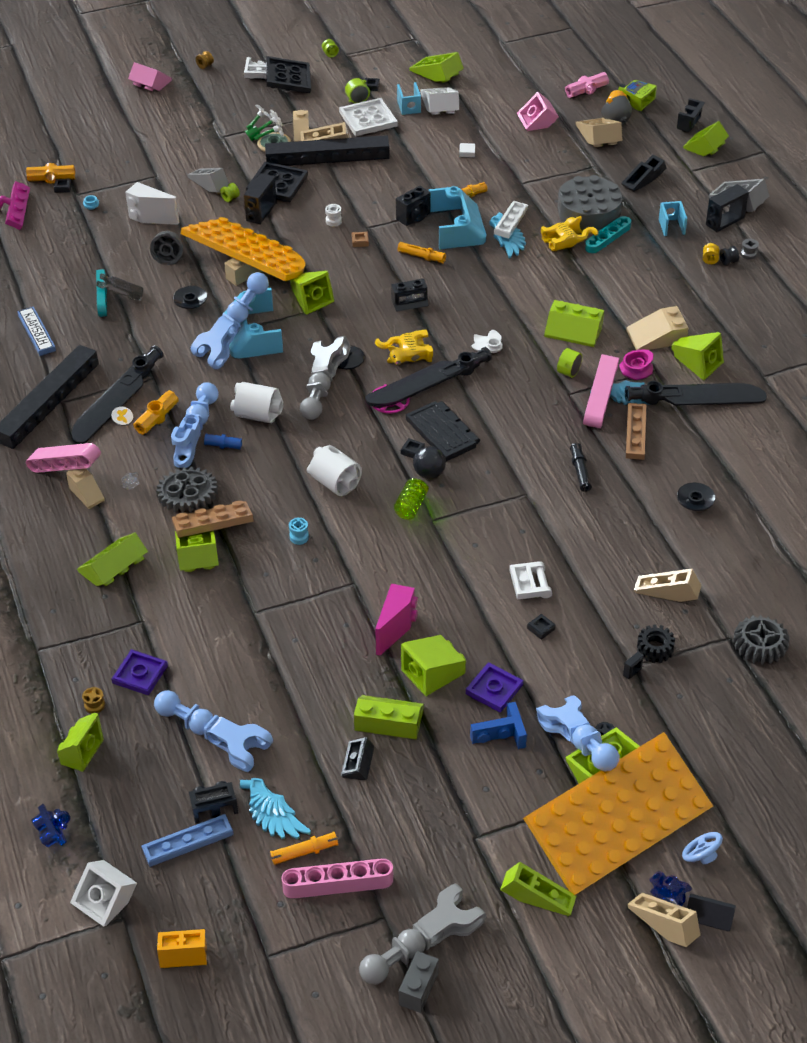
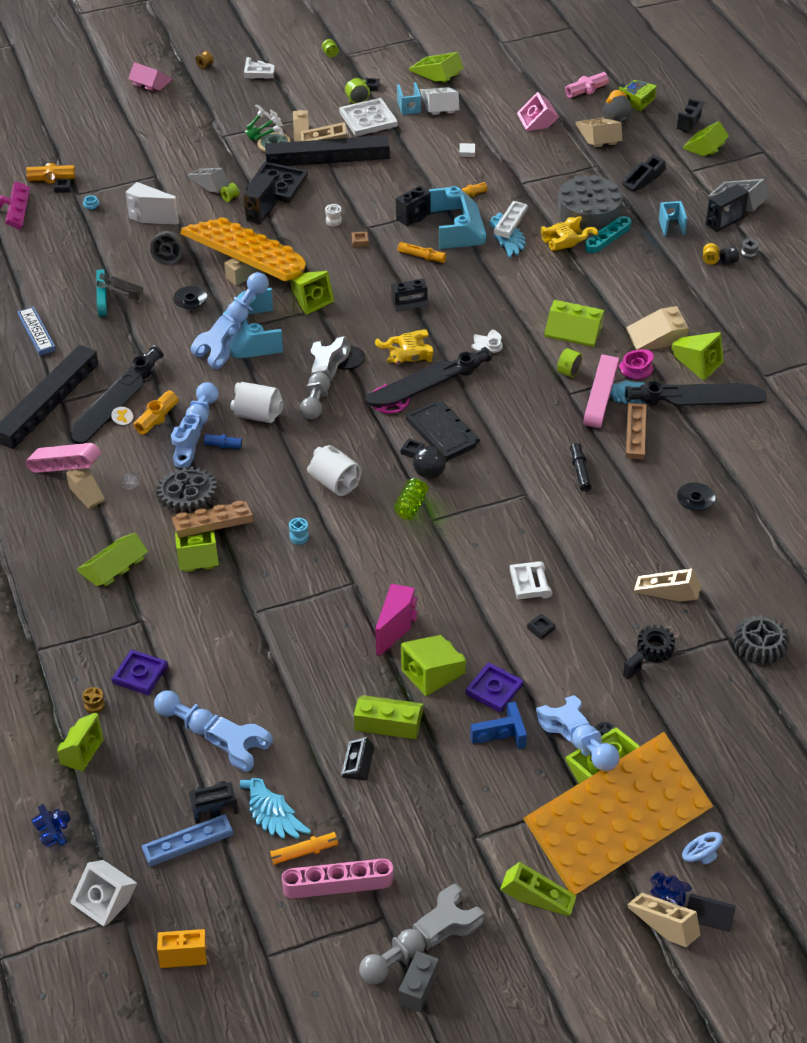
black plate [265,56,311,93] -> none

